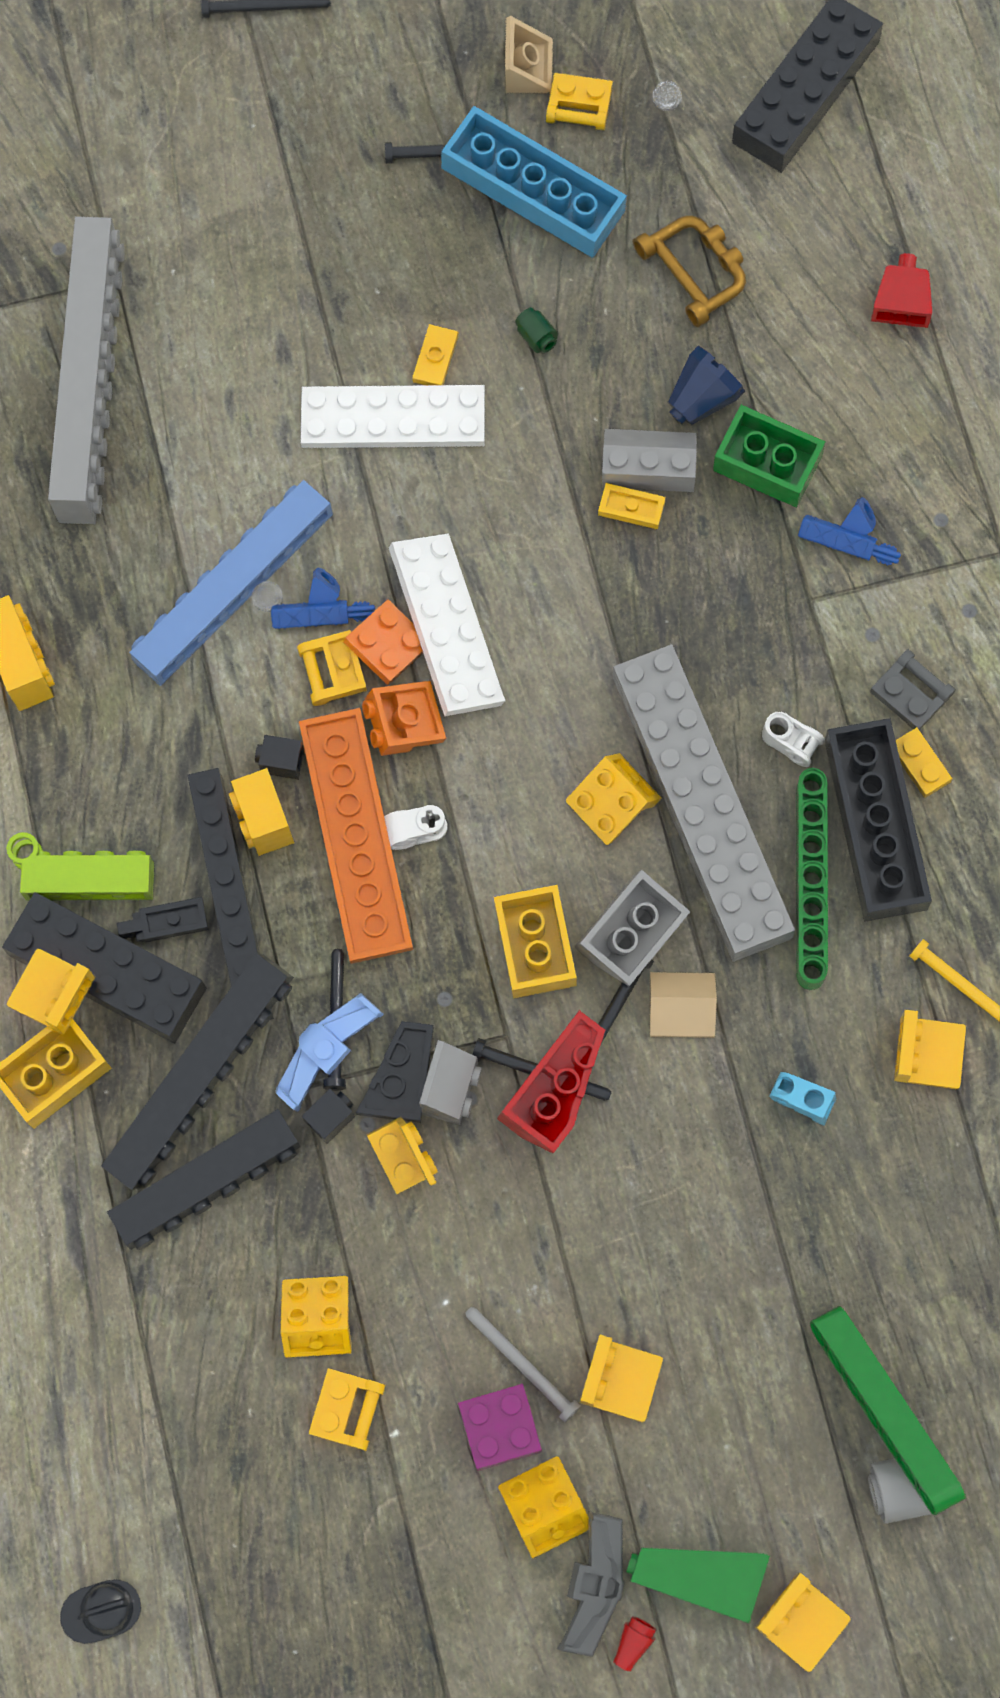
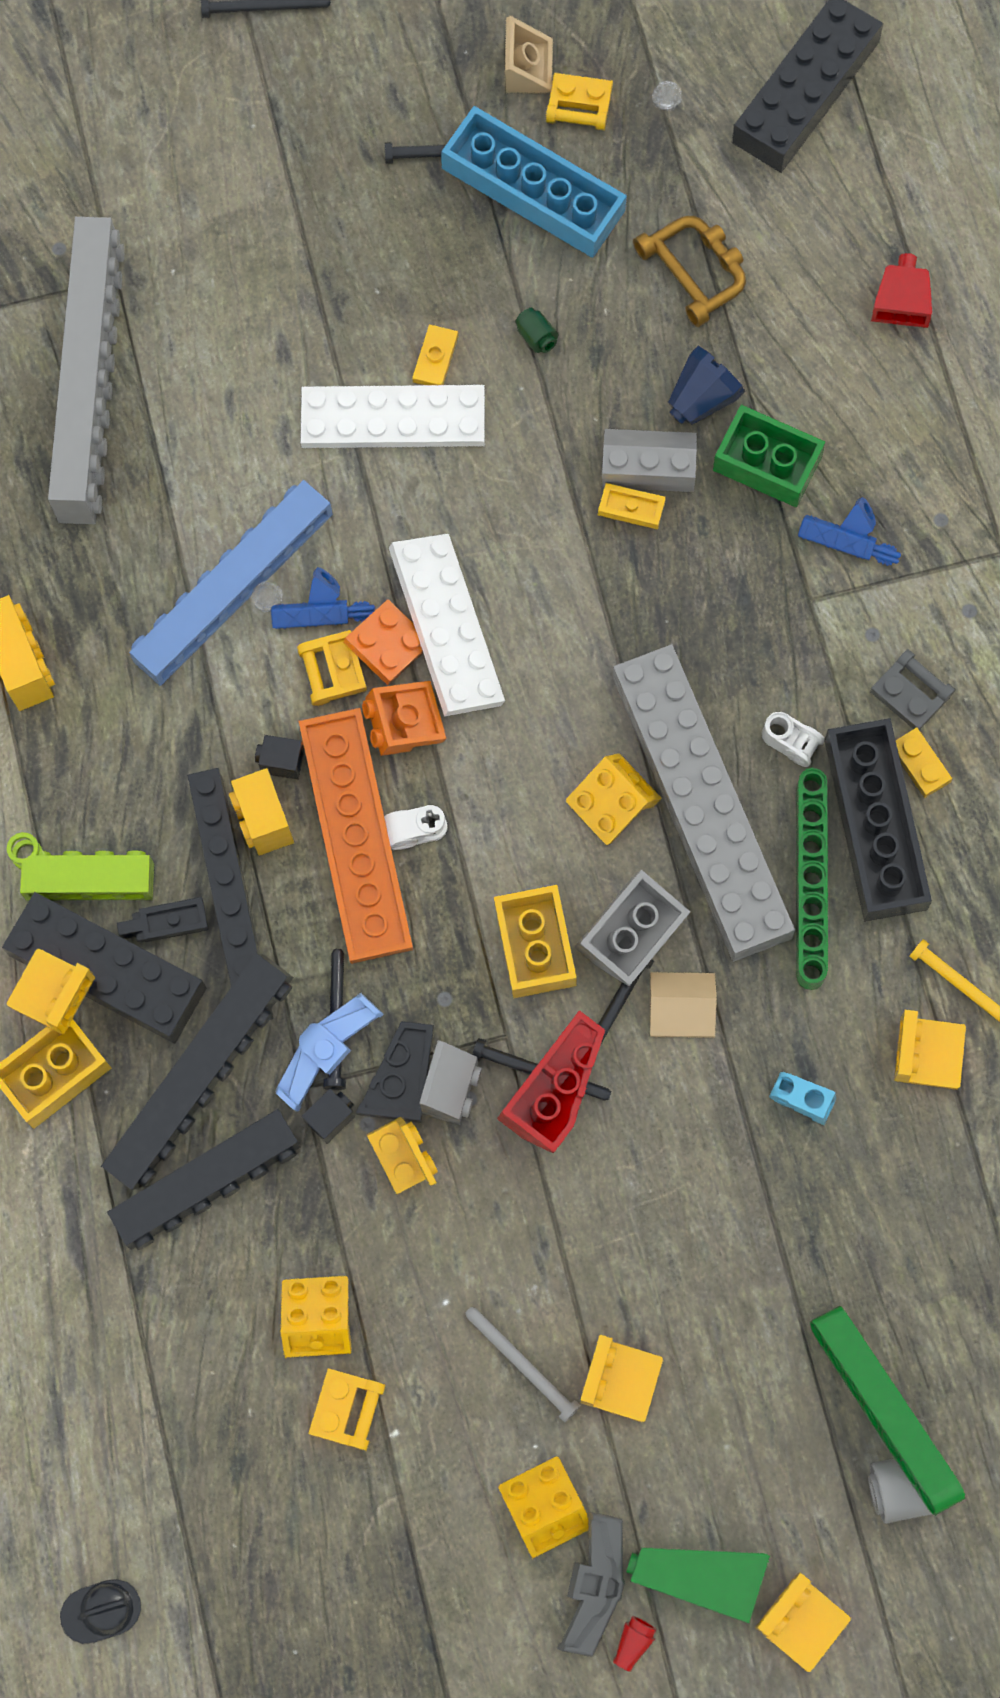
magenta brick [458,1384,542,1471] -> none

